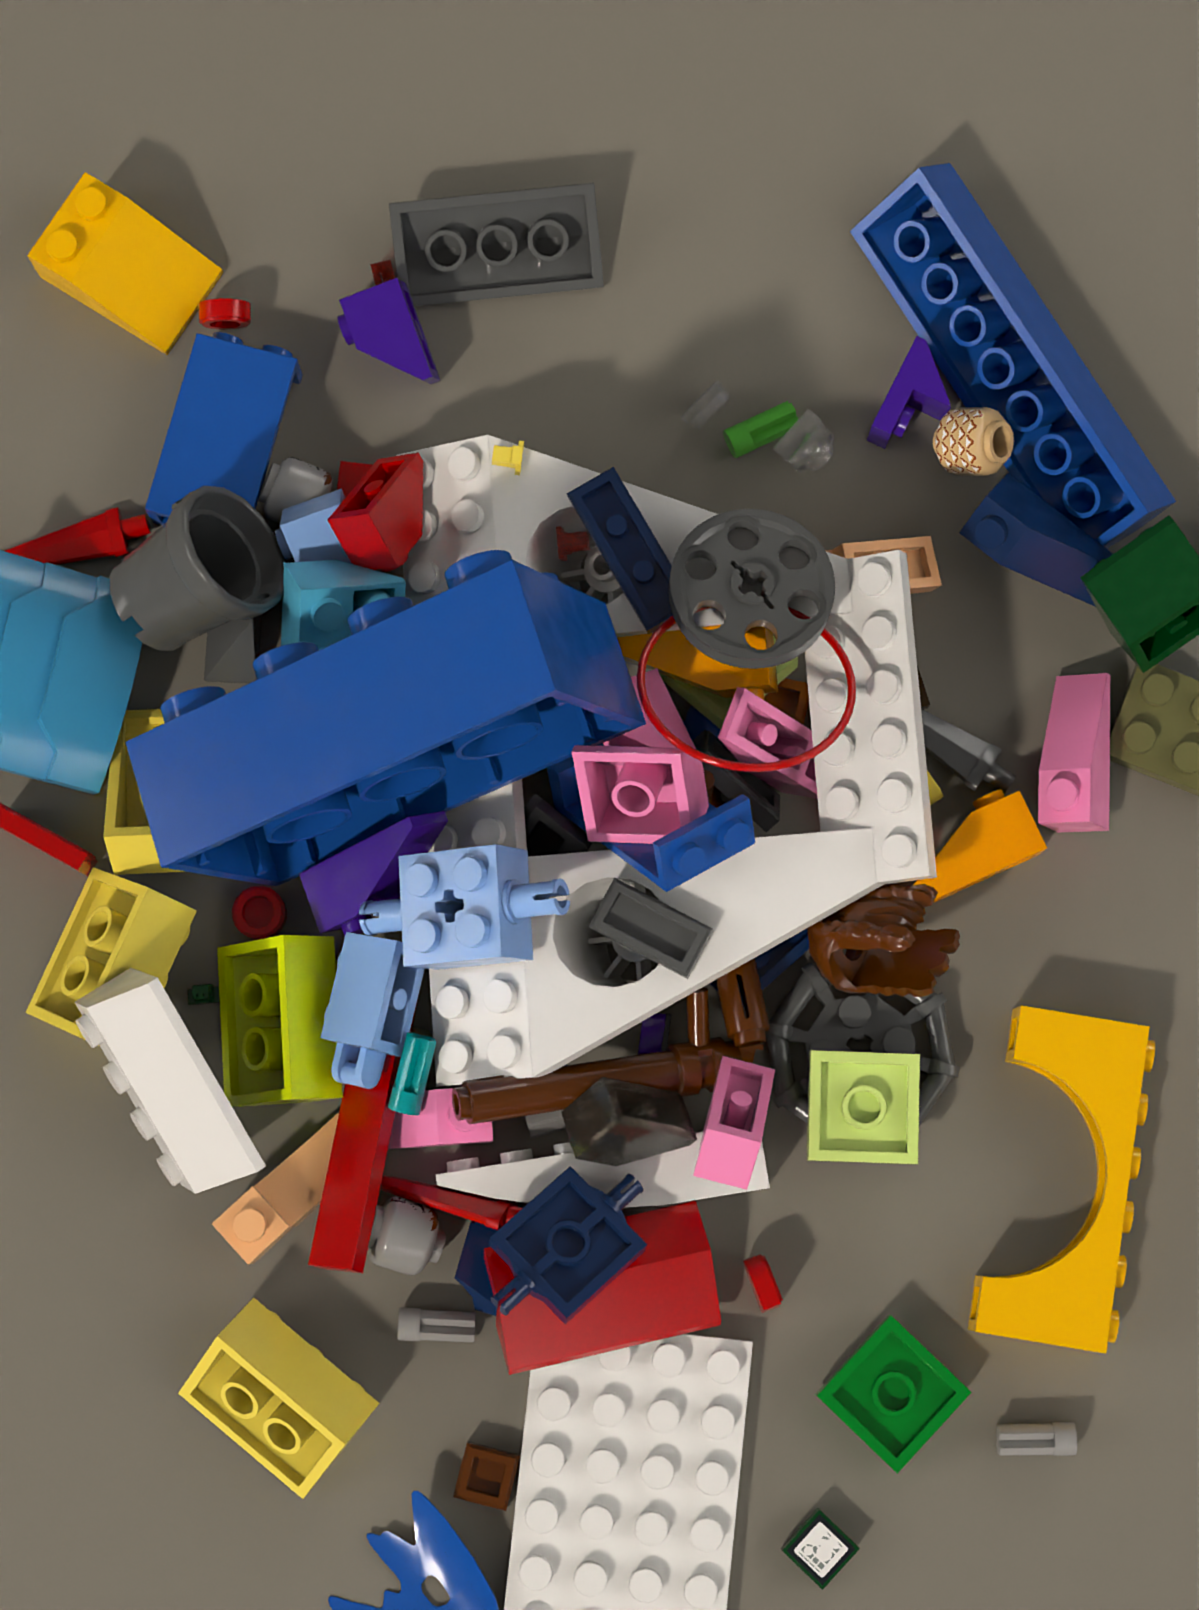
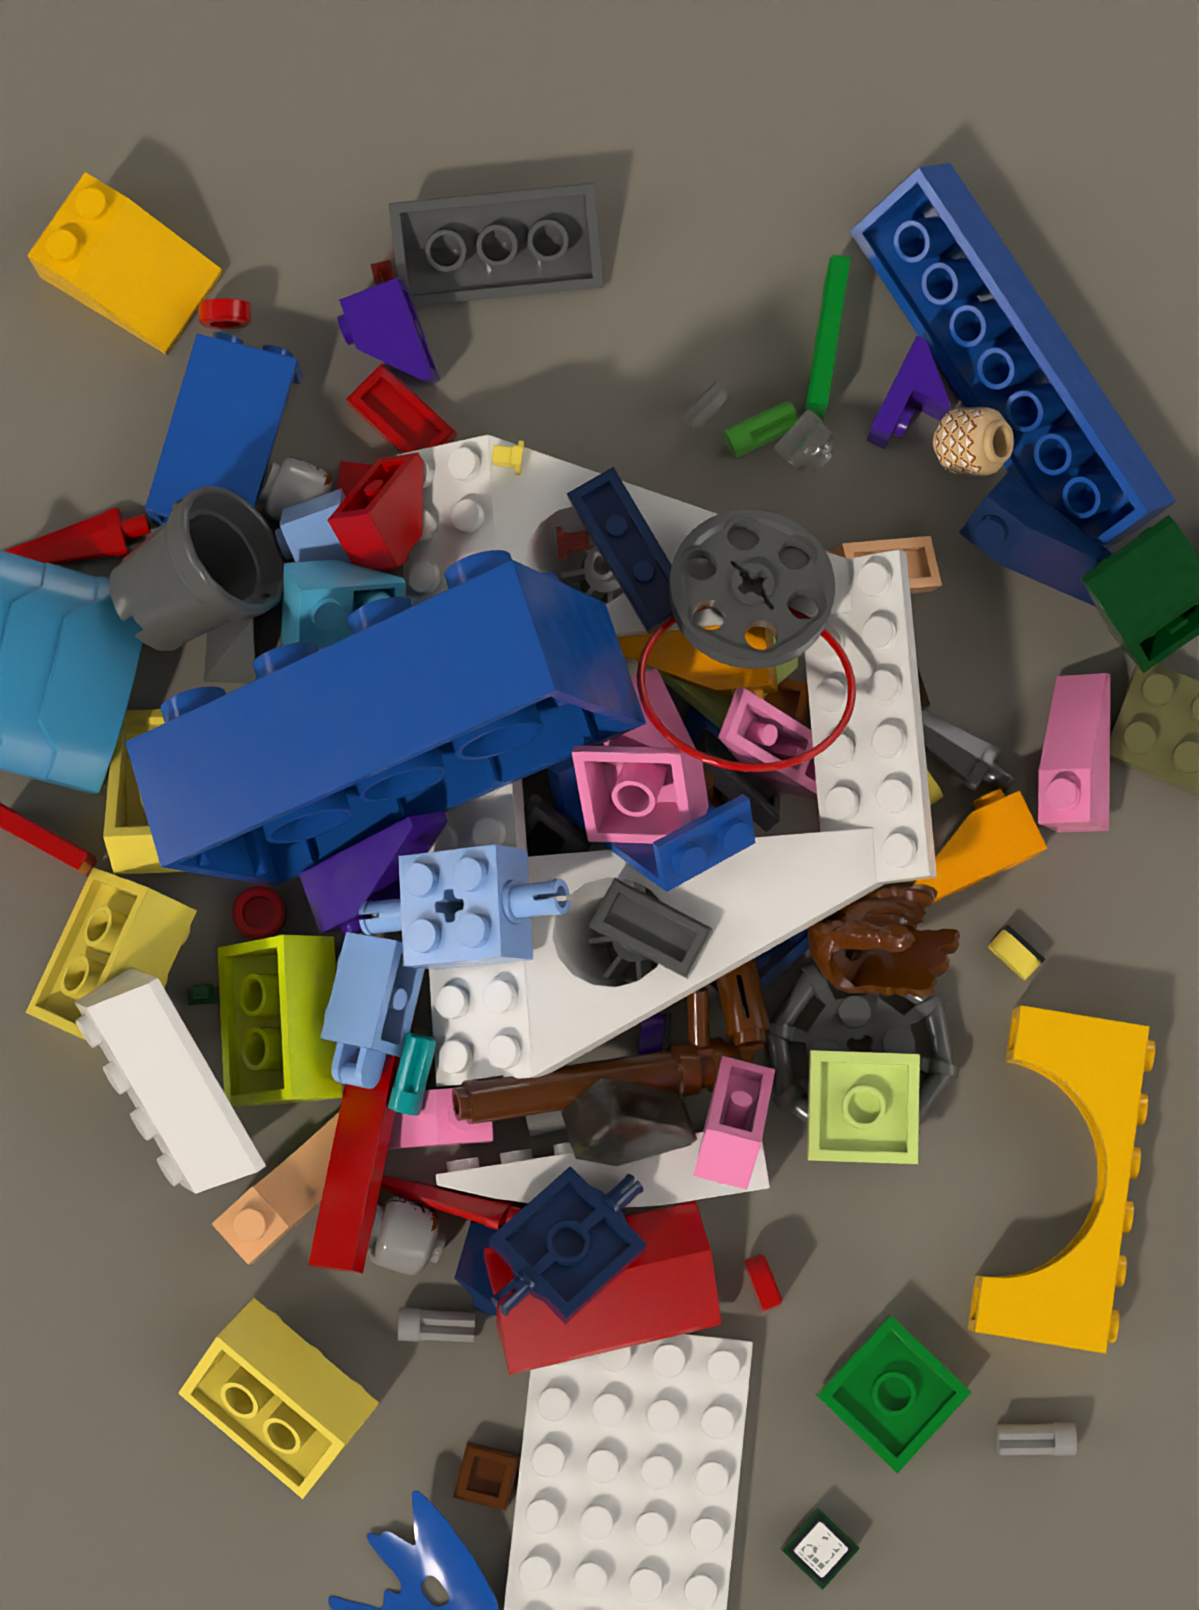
none -> red tile [346,363,457,454]
none -> green tile [804,254,851,421]
none -> light yellow piece [988,925,1045,981]

